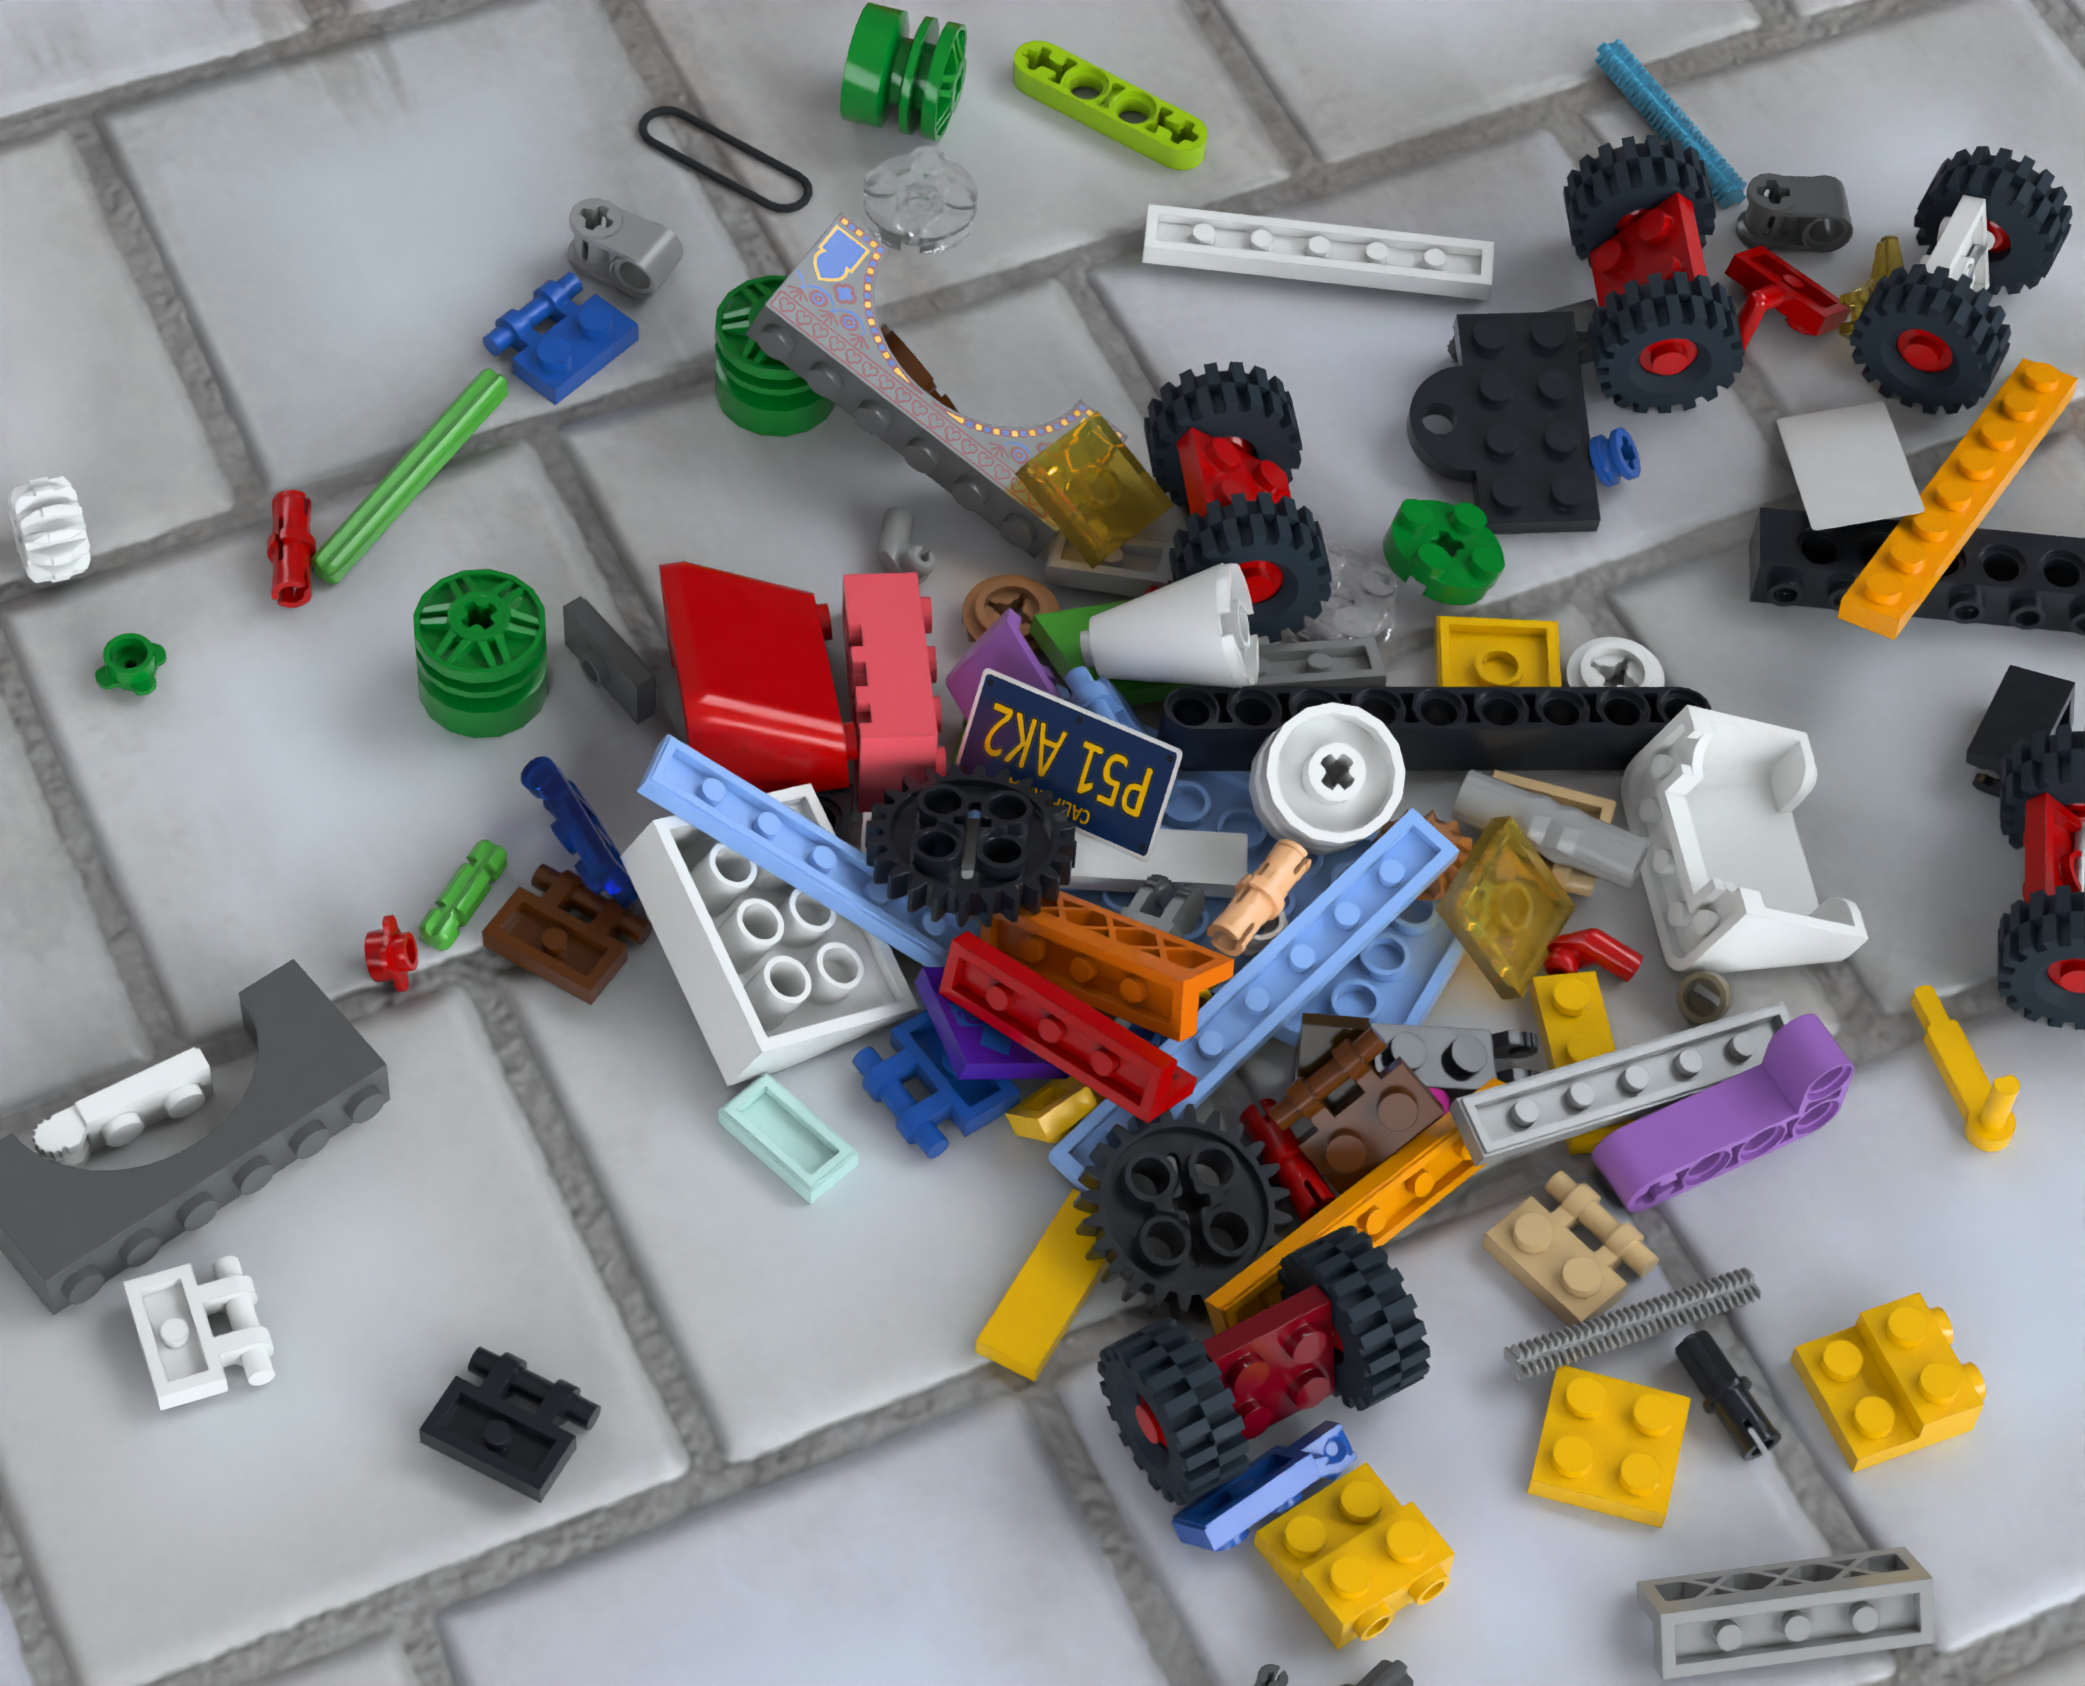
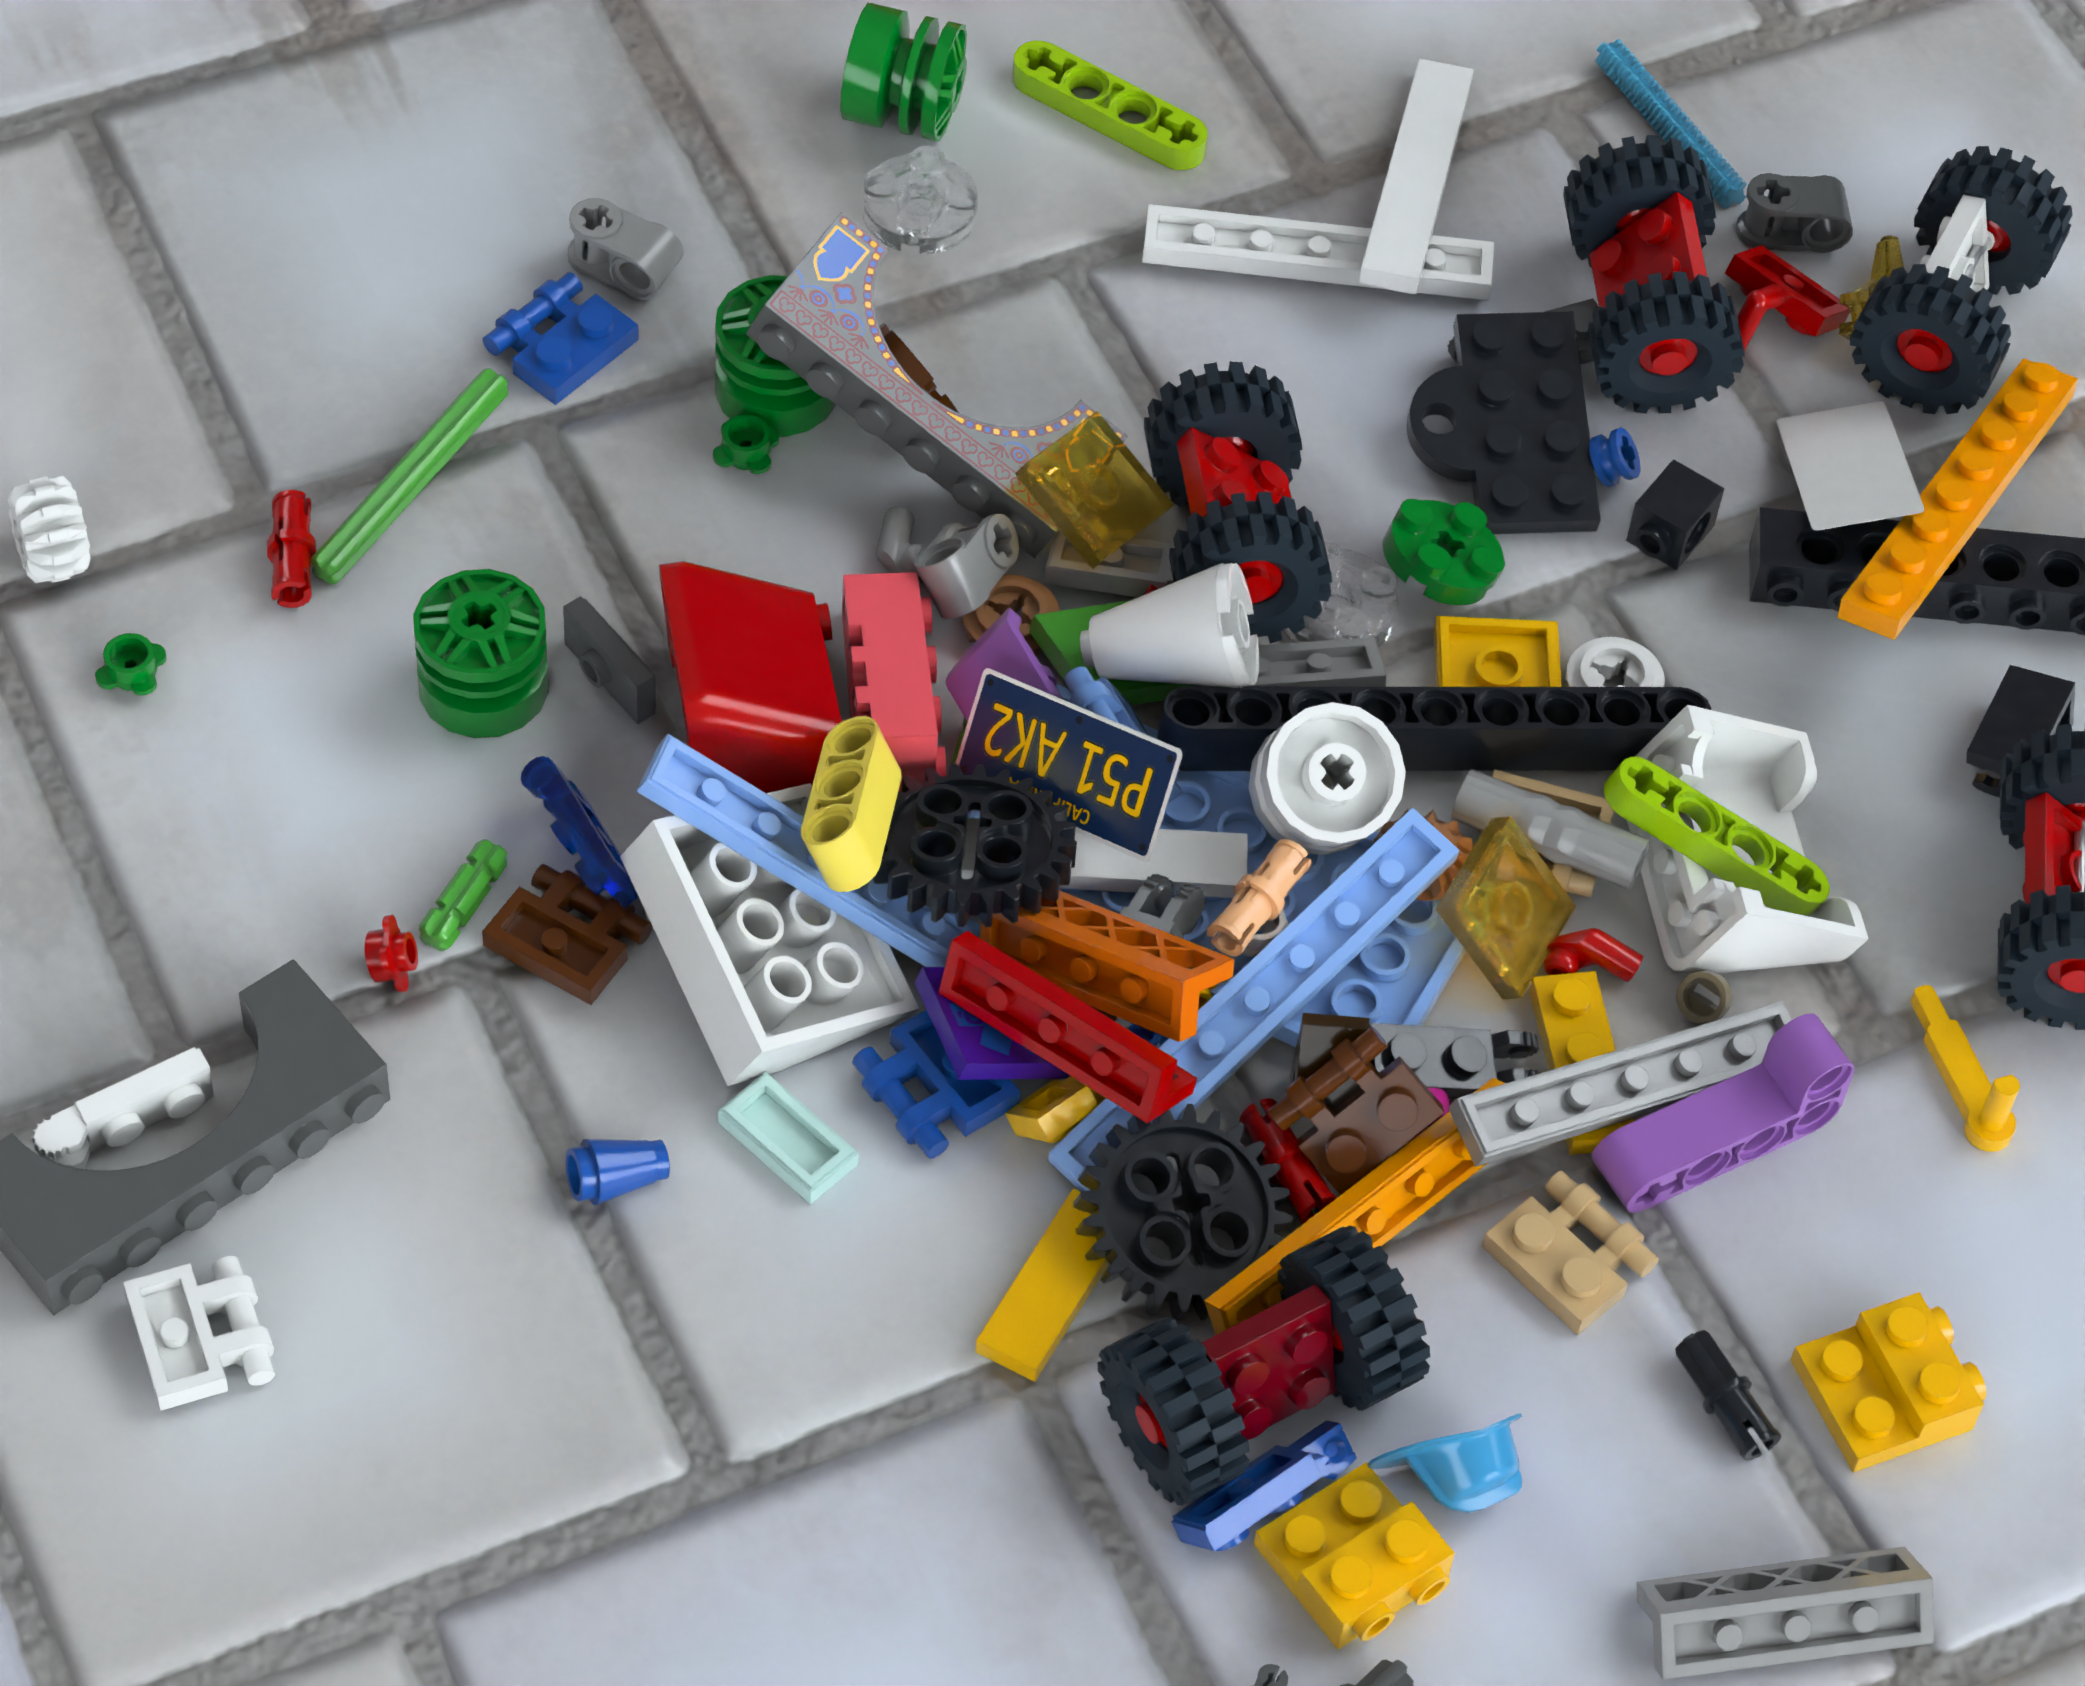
black plate [419,1346,601,1503] -> none
black piece [639,106,812,213] -> none
light grey axle [1504,1267,1761,1382] -> none
yellow plate [1527,1365,1691,1528] -> none
none -> blue cone [565,1139,670,1205]
none -> green plate [713,414,779,474]
none -> light yellow beam [801,716,902,892]
none -> light grey piece [914,514,1019,619]
none -> white tile [1359,58,1474,295]
none -> dark azure piece [1367,1413,1523,1513]
none -> lime beam [1603,757,1830,917]
none -> black brick [1626,459,1725,570]

